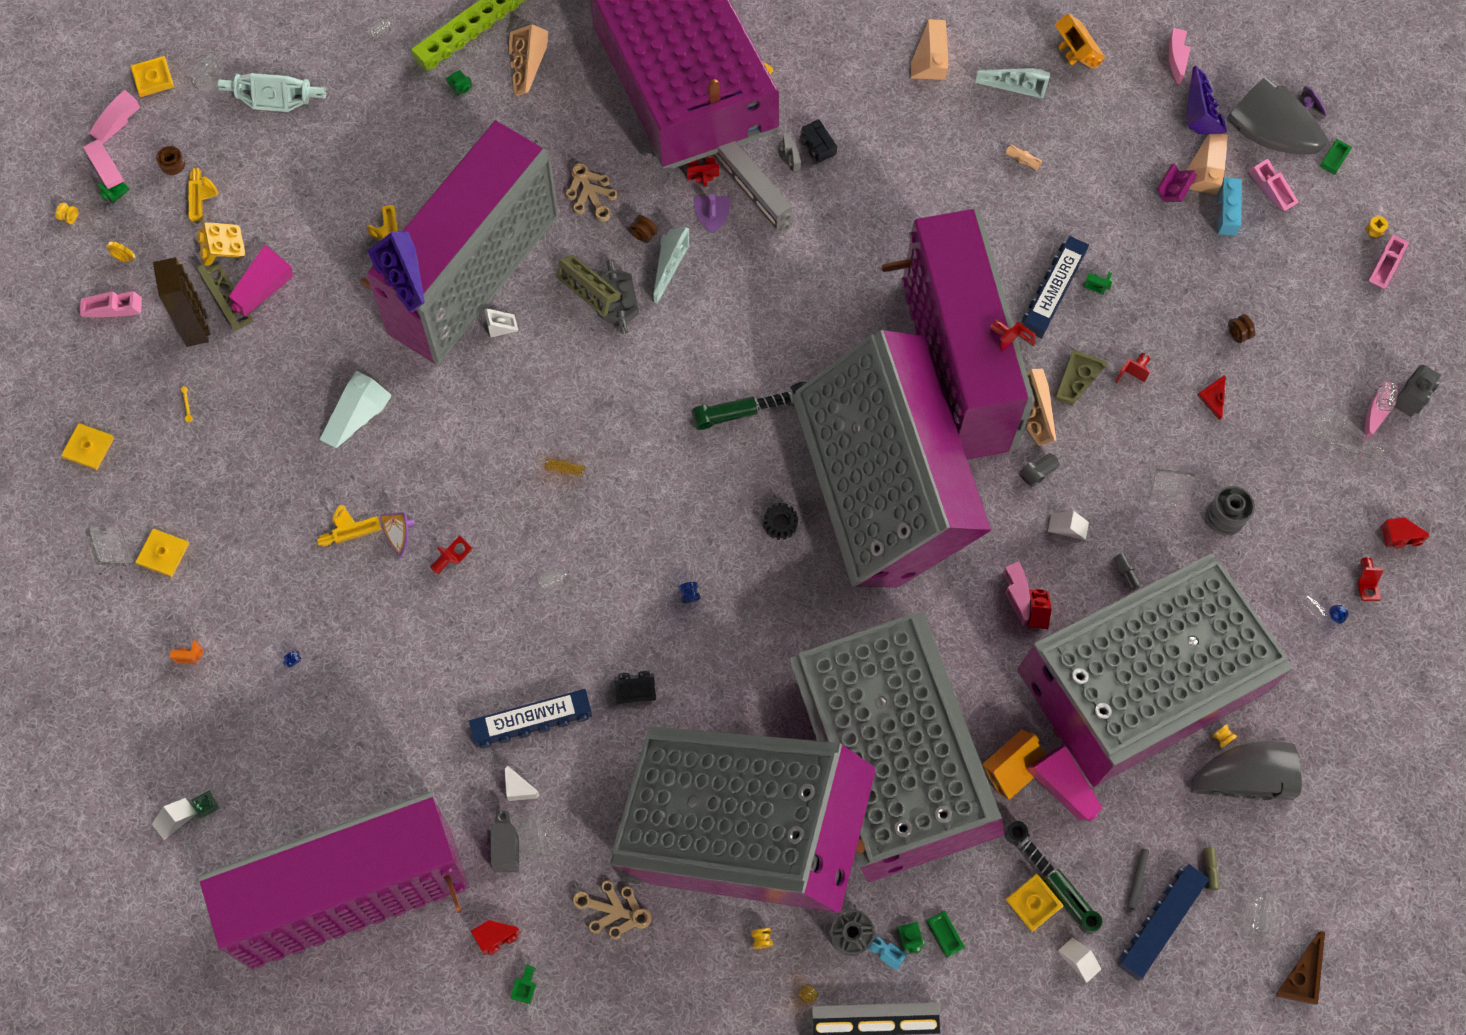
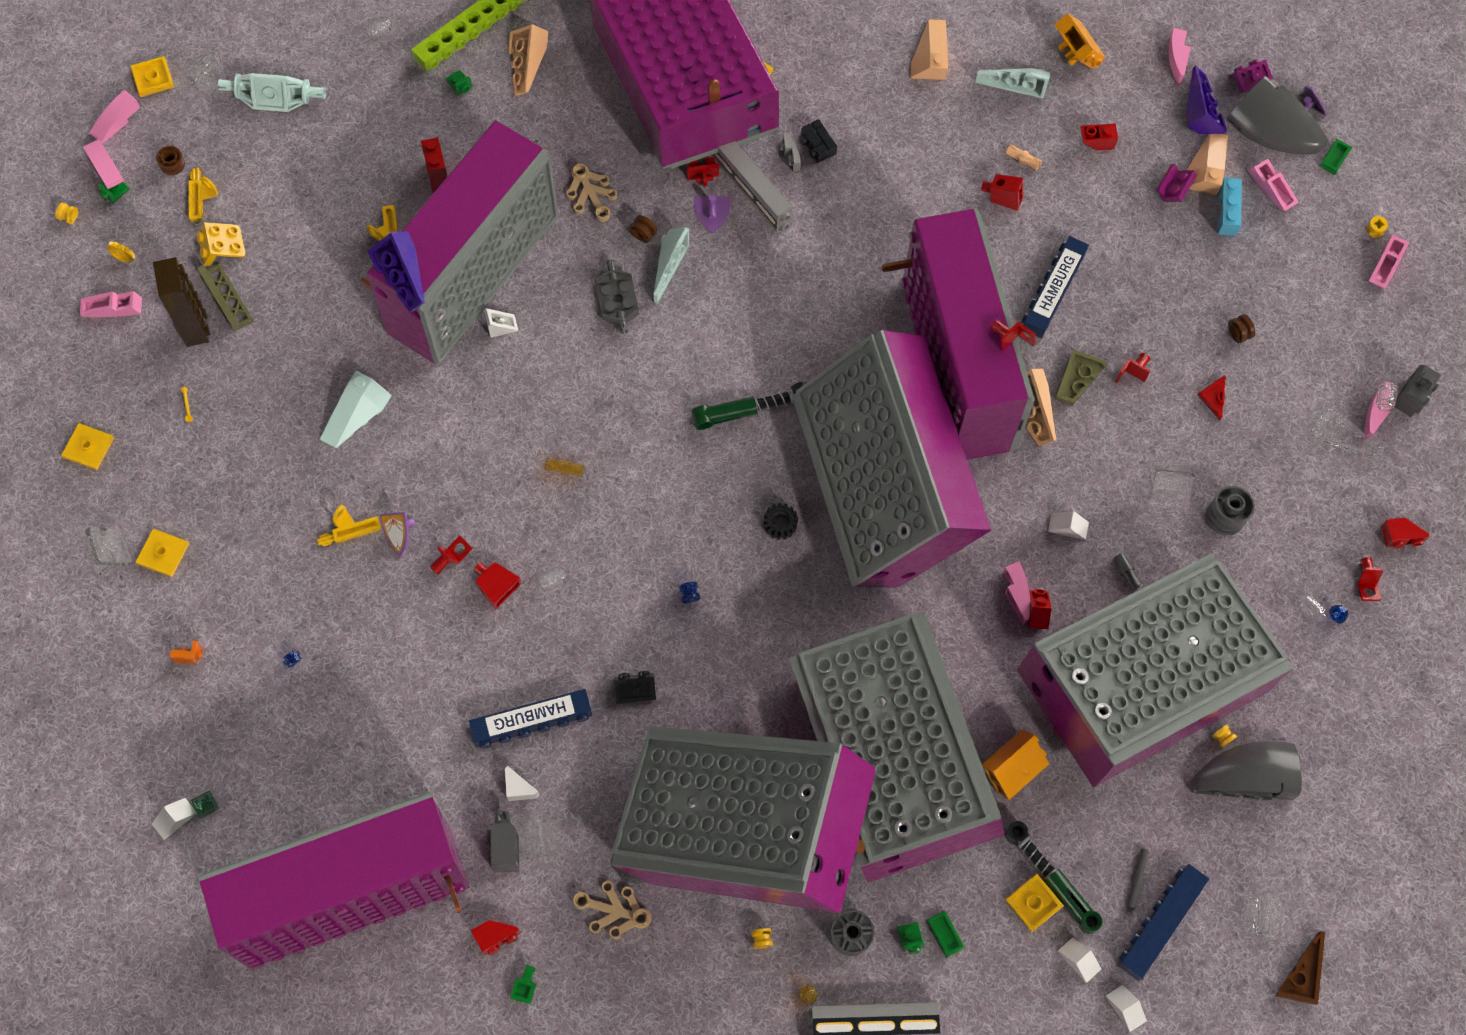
dark pink slope [229,245,293,317] -> none
olive fence [556,255,621,317] -> none
medium azure plate [868,936,907,970] -> none
dark grey piece [1020,453,1060,487] -> none
dark pink slope [1026,746,1103,821] -> none
green bracket [1083,271,1113,295] -> none
olive piece [1203,847,1220,890] -> none
none -> red brick [421,137,448,193]
none -> red torso [473,562,522,610]
none -> red torso [981,174,1024,211]
none -> red slope [1080,123,1118,151]
none -> white slope [1105,985,1147,1033]
none -> magenta bracket [1229,59,1273,93]

